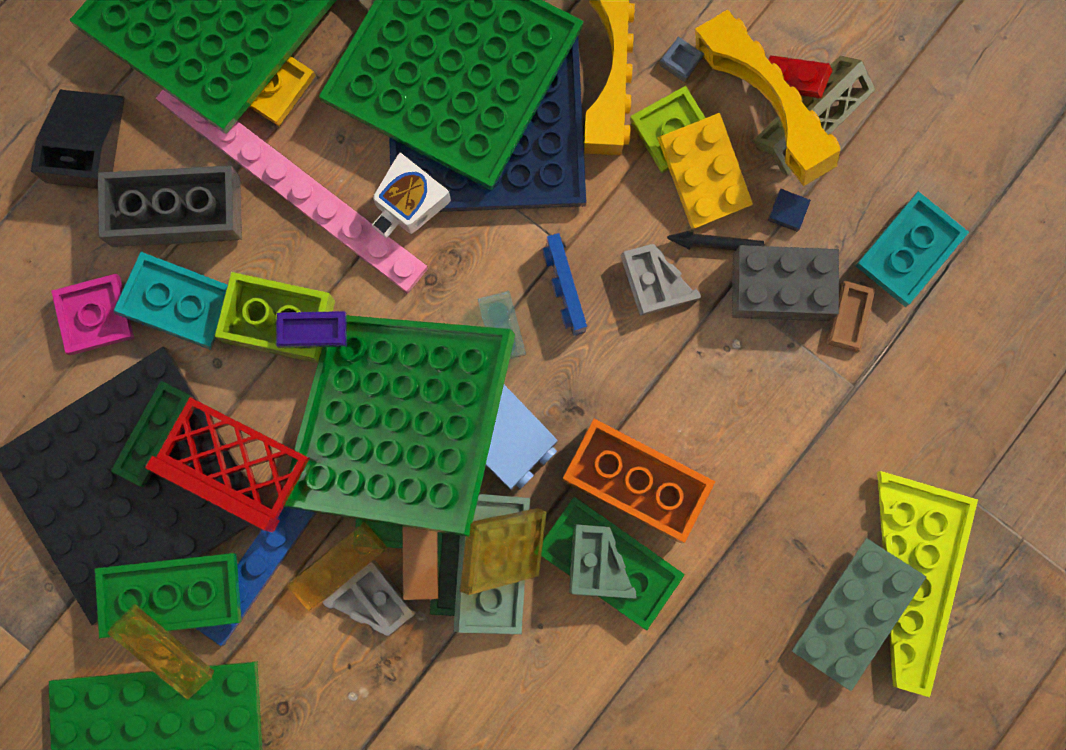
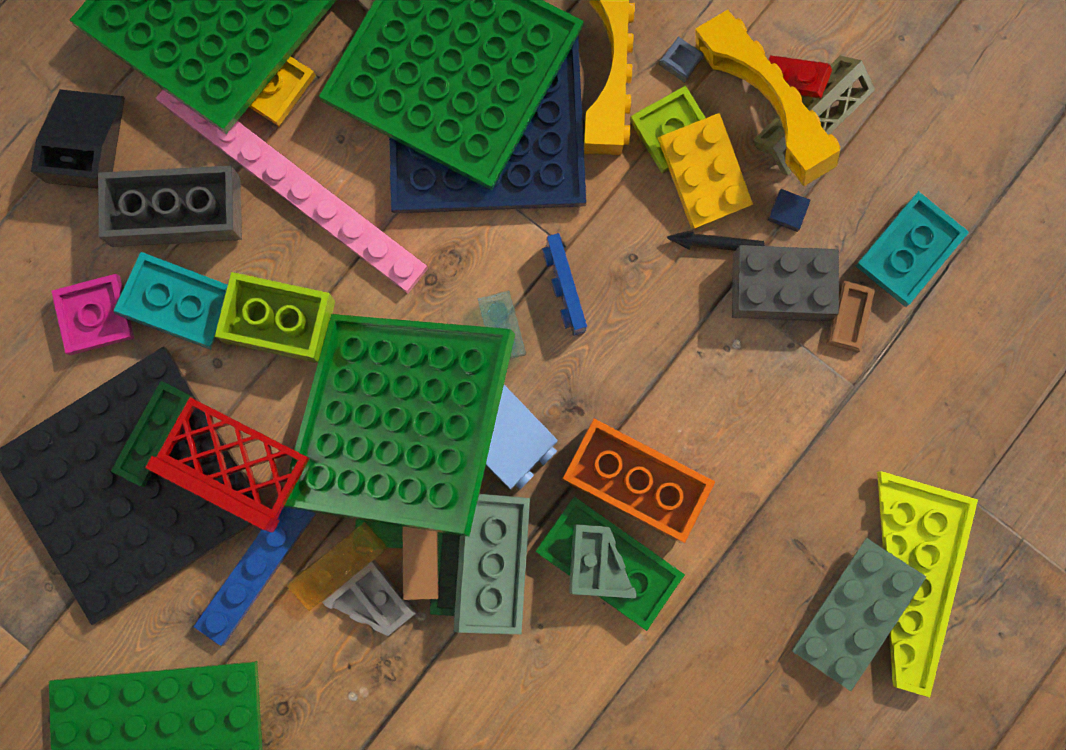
green plate [95,553,242,639] -> none
clear yellow plate [107,604,214,700] -> none
dark purple tile [276,311,347,348] -> none
torso [372,153,451,238] -> none
clear yellow tile [460,508,546,595] -> none
light grey wing [620,244,701,316] -> none

